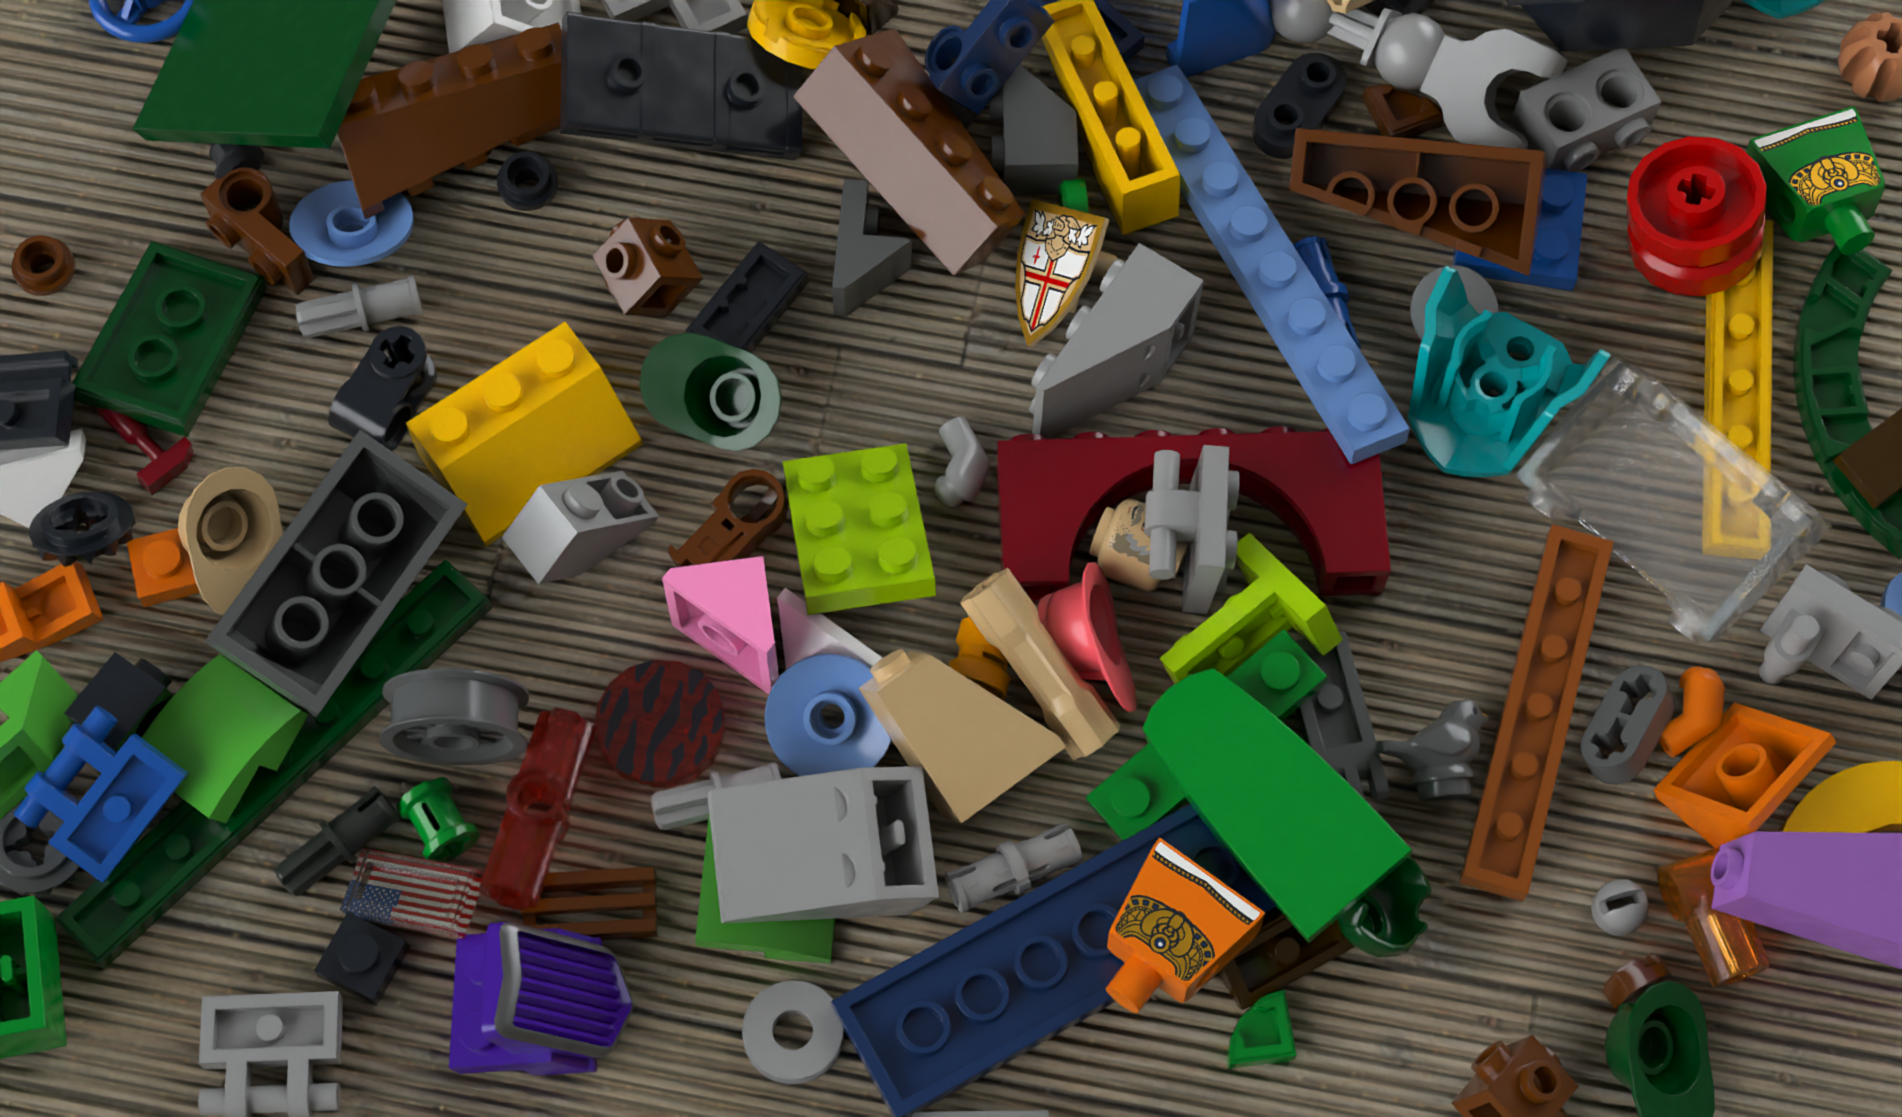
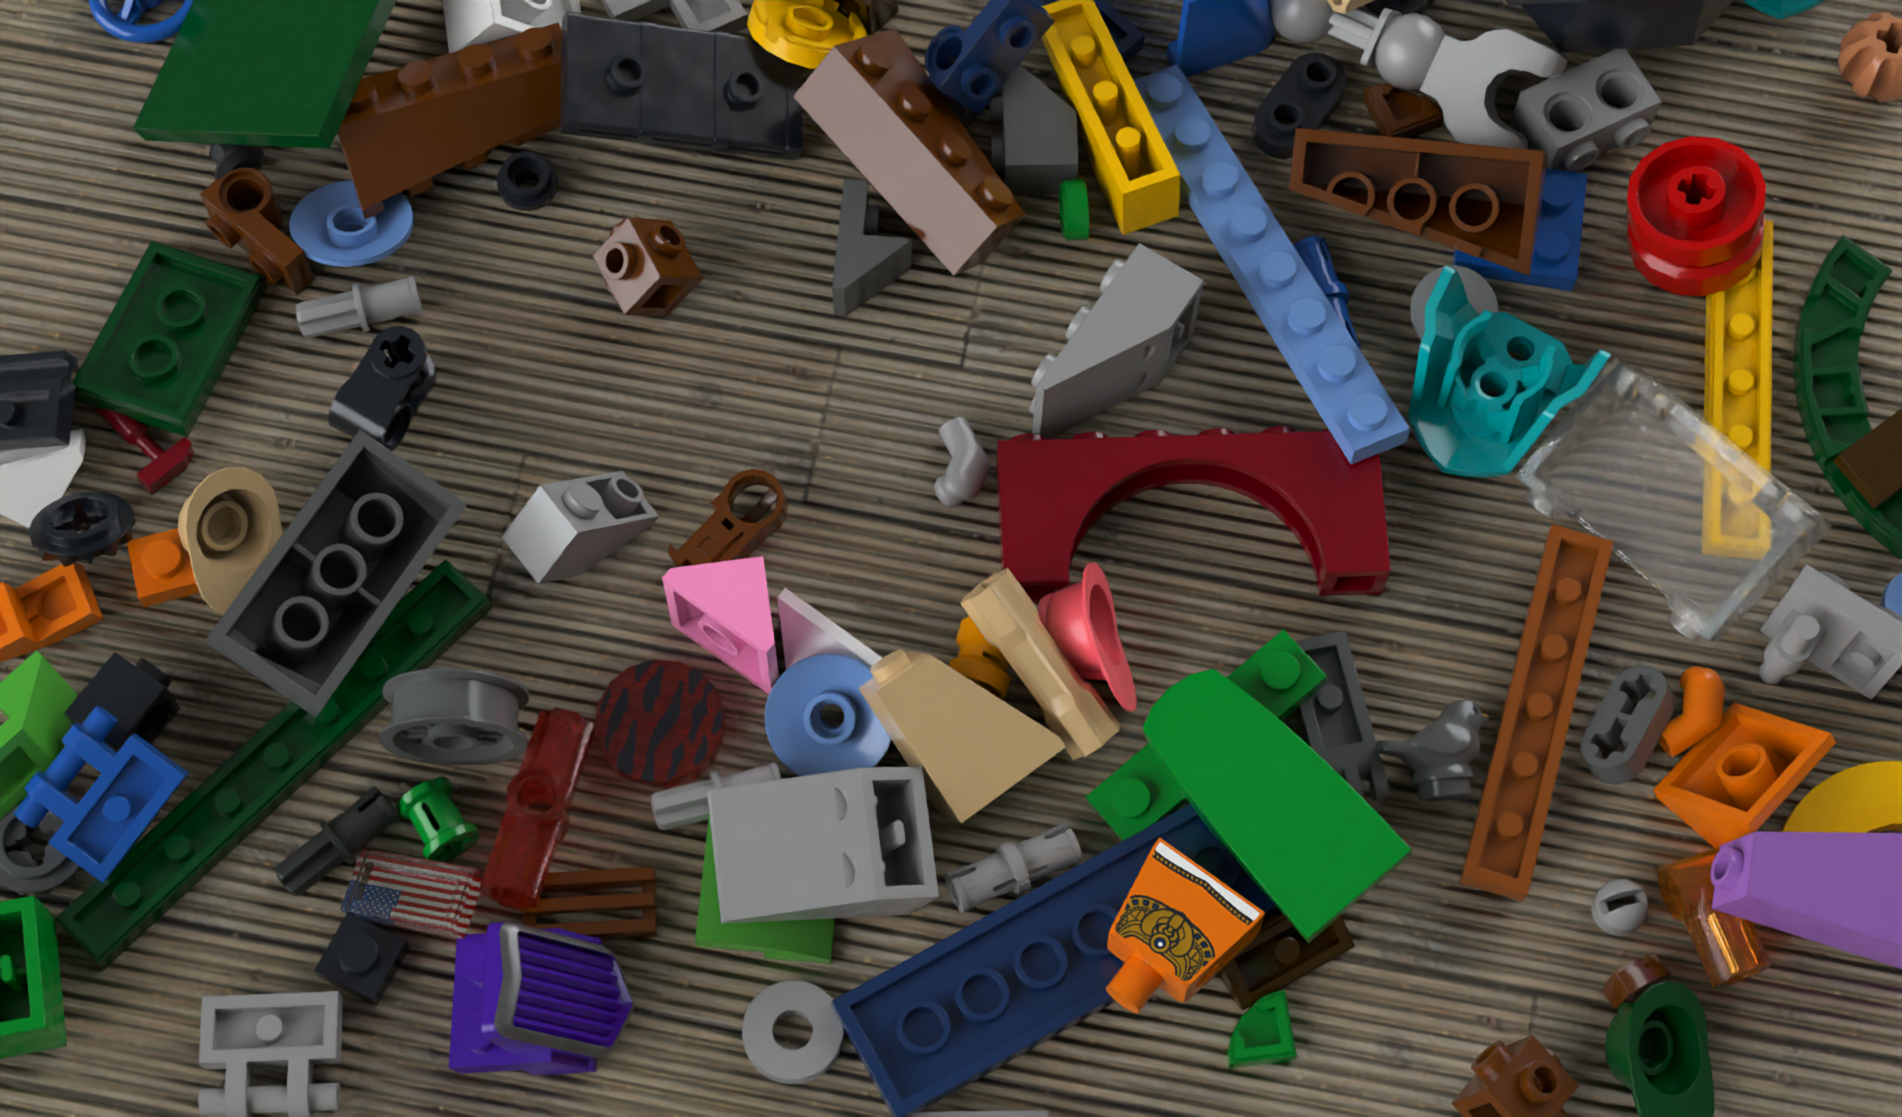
reddish brown plate [11,235,76,296] -> none
bright green slope [142,654,309,824] -> none
yellow slope [406,322,643,547] -> none
dark green piece [639,333,782,451] -> none
black plate [685,241,809,353] -> none
lime plate [782,443,936,615] -> none
shield [1015,199,1118,347] -> none
tan head [1089,499,1189,592] -> none
light grey plate [1144,445,1239,614] -> none
lime bracket [1159,533,1343,684] -> none
dark green hair [1337,857,1432,958] -> none
green torso [1746,106,1885,255] -> none

